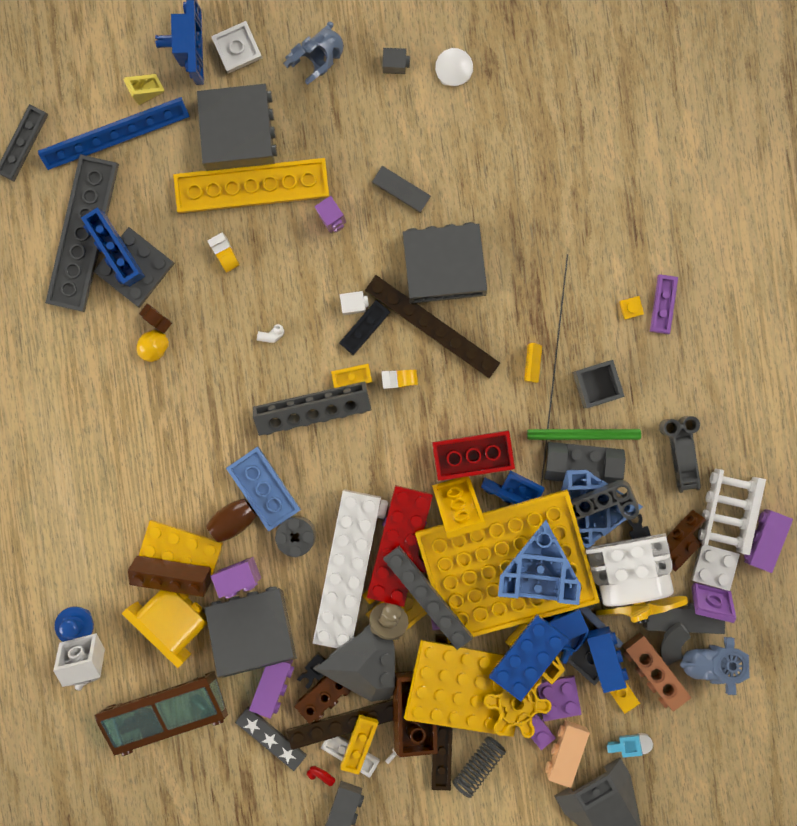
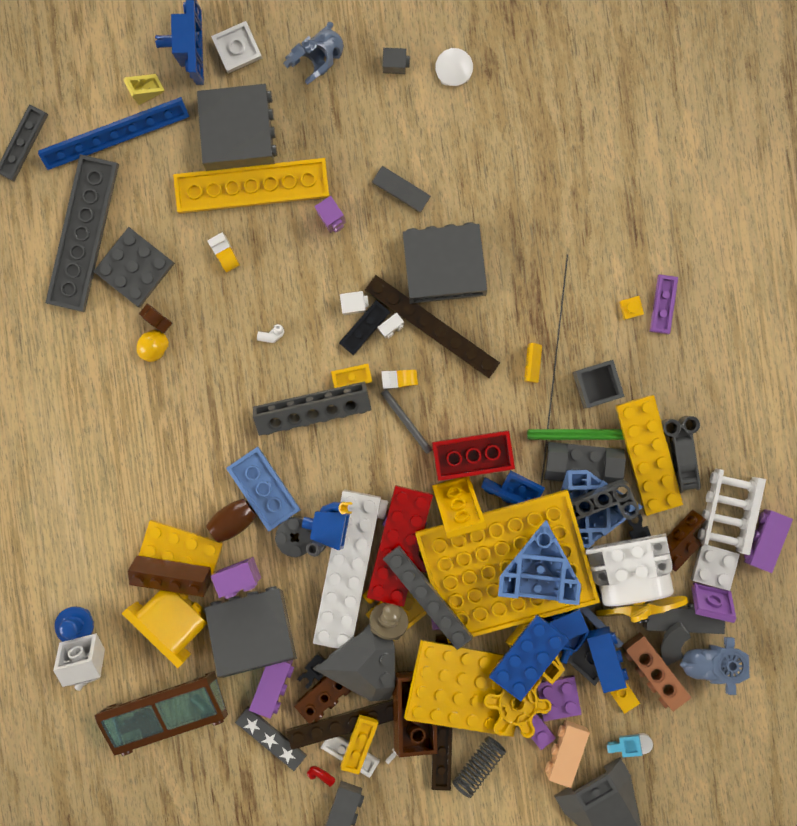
blue brick [81,207,145,287] -> none
none -> blue torso [302,502,352,557]
none -> white piece [378,313,404,339]
none -> dark grey bar [381,389,433,454]
none -> yellow plate [615,395,683,516]

